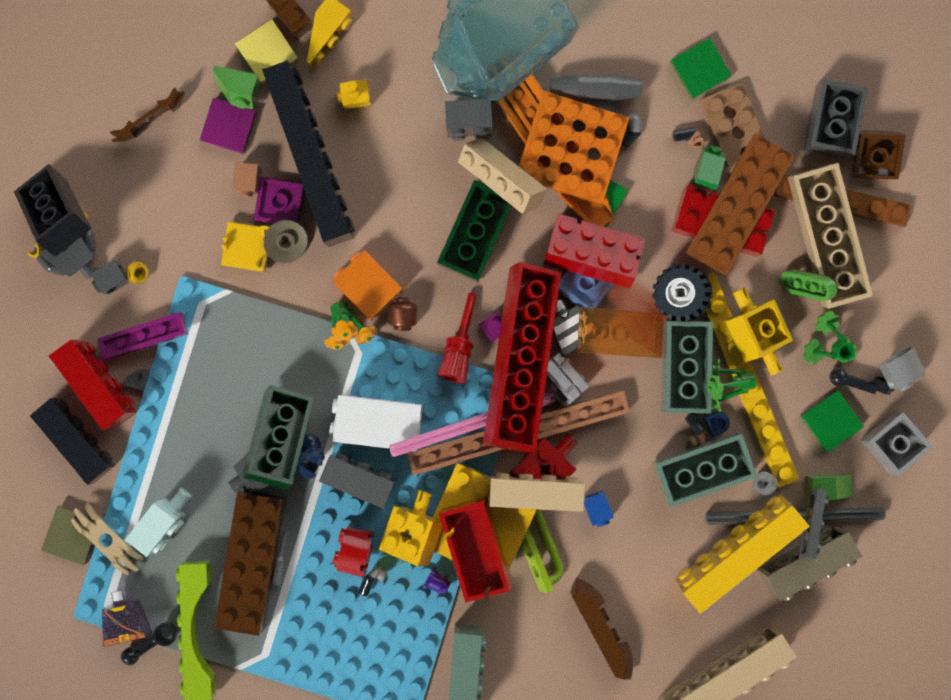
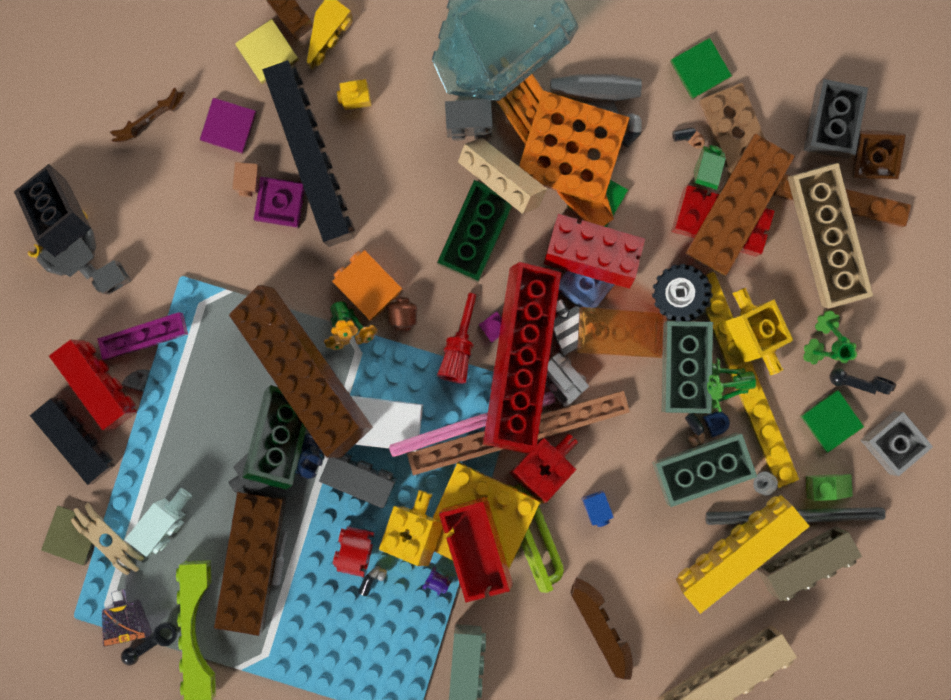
yellow plate [126,261,149,284] -> none
bright green slope [213,66,260,109] -> none
yellow piece [221,221,269,273] -> none
dark tan dish [263,220,307,263] -> none
tan brick [489,473,585,512] -> none
bright green plate [781,269,837,301] -> none
dark grey plate [798,488,828,561] -> none
light grey brick [878,345,925,391] -> none
none -> reddish brown brick [229,285,373,458]

